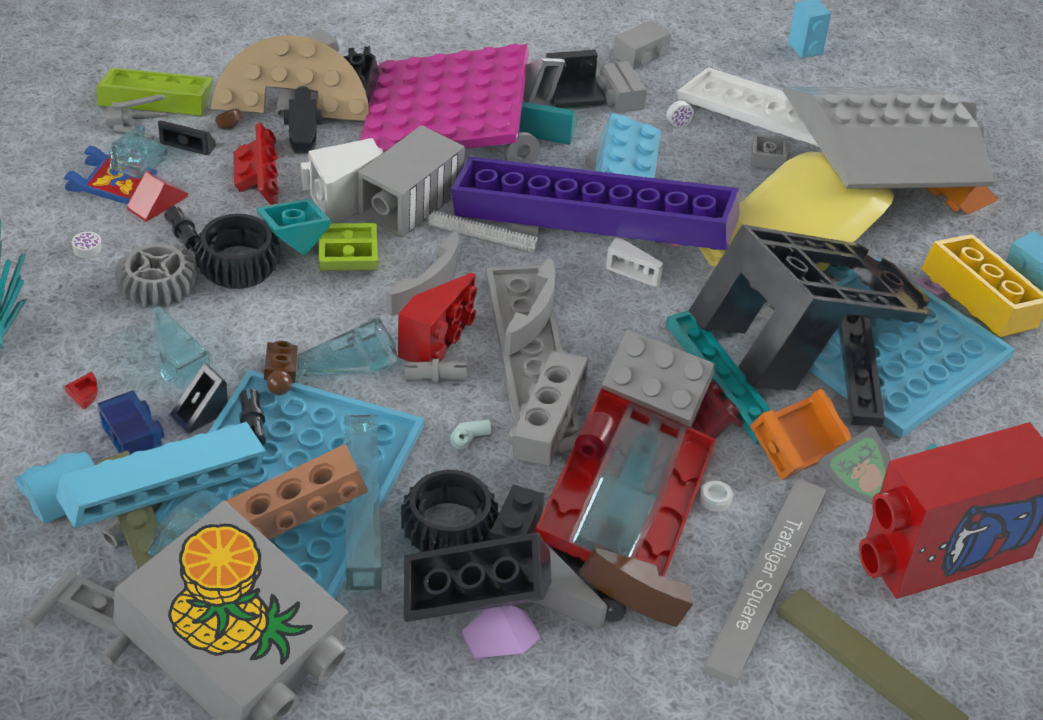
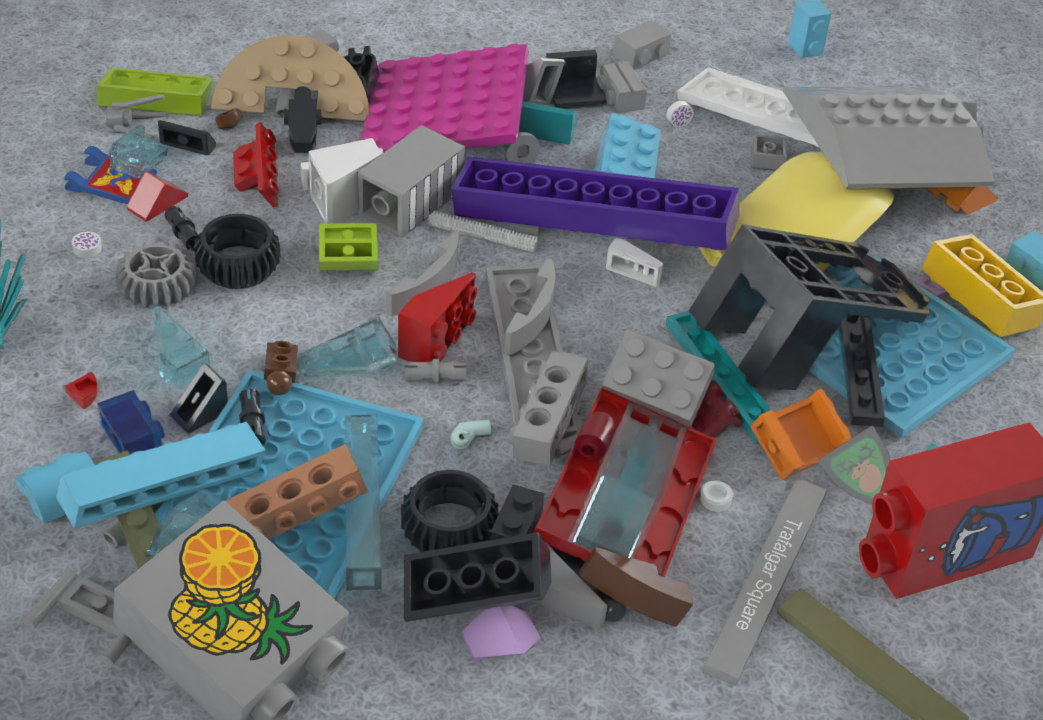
teal slope [256,198,331,256] -> none

